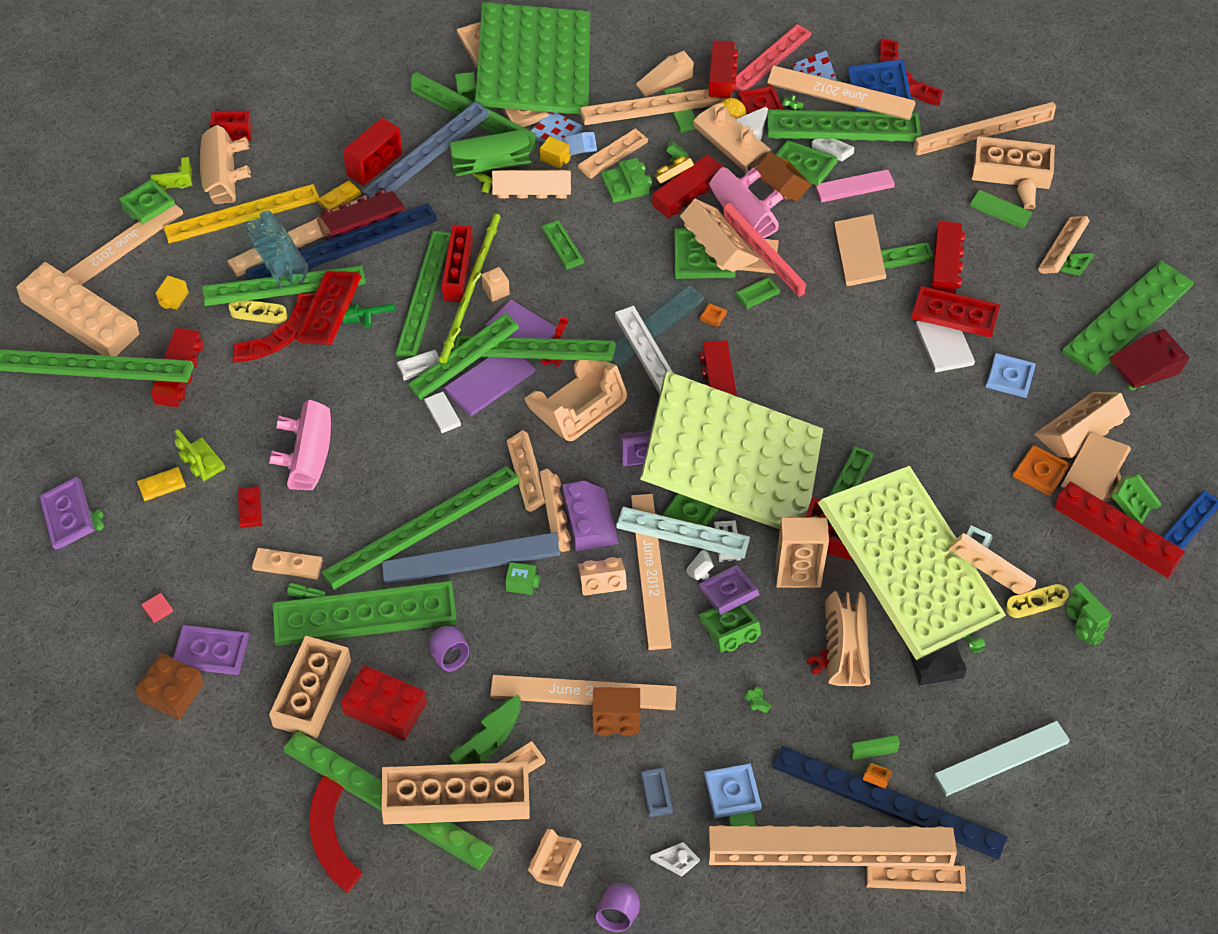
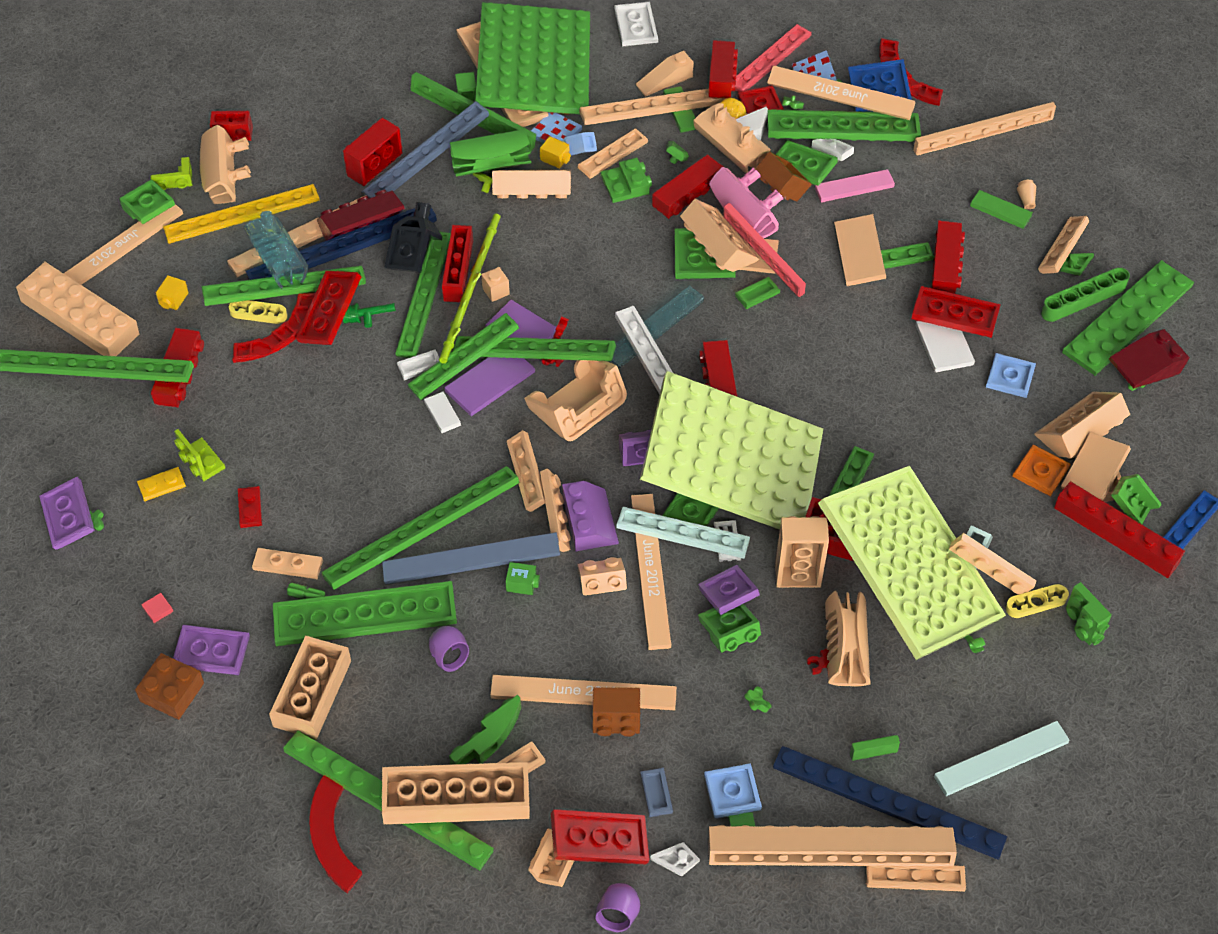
bright pink piece [269,400,331,490] -> none
yellow plate [318,180,361,211] -> none
red brick [341,665,427,741] -> none
bright green tile [541,220,584,270] -> none
yellow plate [654,156,694,184] -> none
white piece [686,549,714,581] -> none
orange tile [700,303,727,327] -> none
orange tile [863,763,893,788] -> none
black brick [907,641,967,685] -> none
light nougat brick [972,136,1055,189] -> none
none -> black plate [384,202,443,273]
none -> red plate [551,810,650,864]
none -> white tile [614,2,658,46]
none -> bright green beam [1041,267,1130,322]

